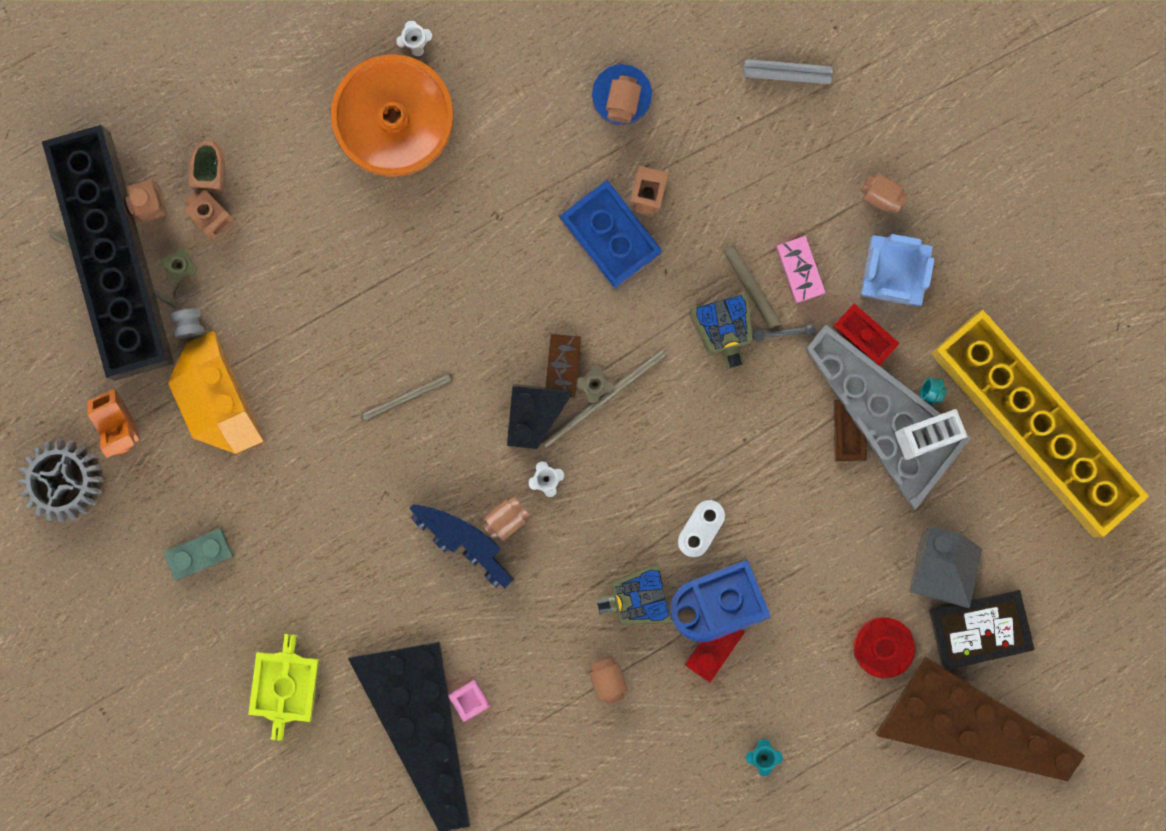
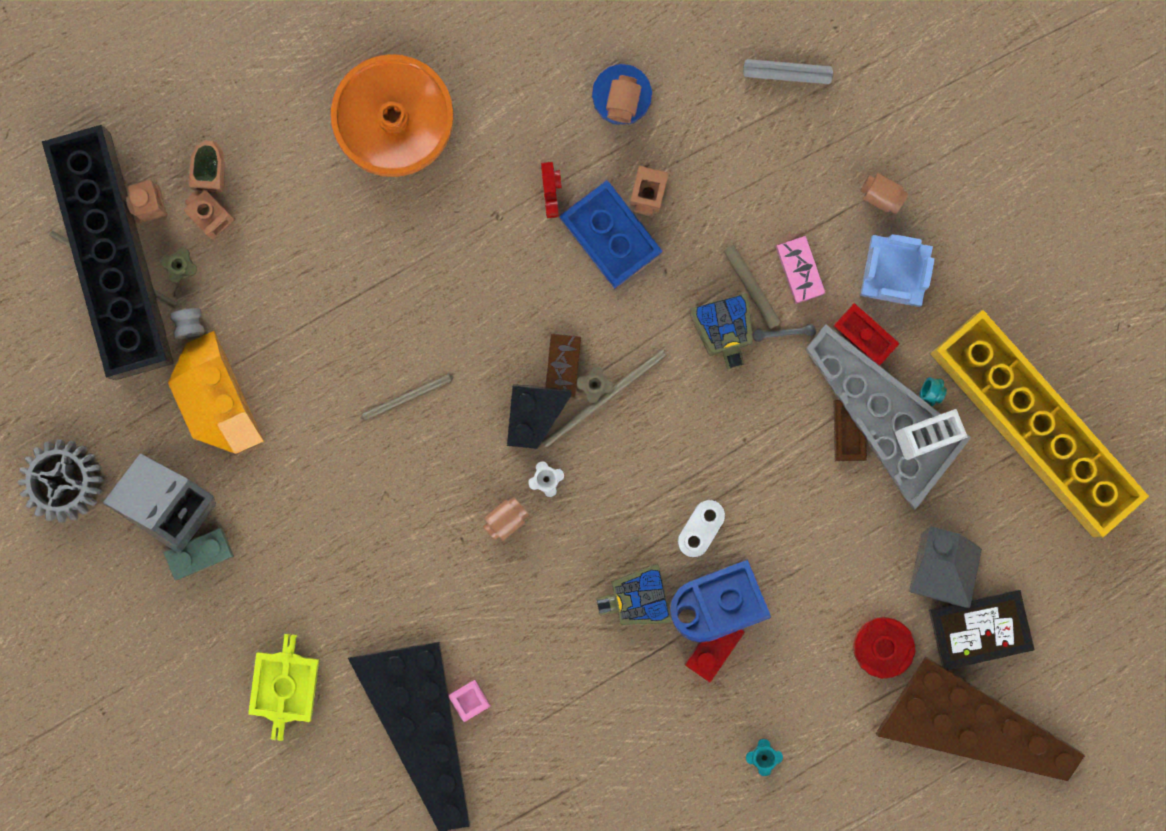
orange brick [87,388,140,458] -> none
white plate [397,21,432,56] -> none
dark blue slope [409,504,514,589] -> none
nougat brick [589,656,628,704] -> none
none -> slope [103,453,216,554]
none -> red plate [541,162,562,218]

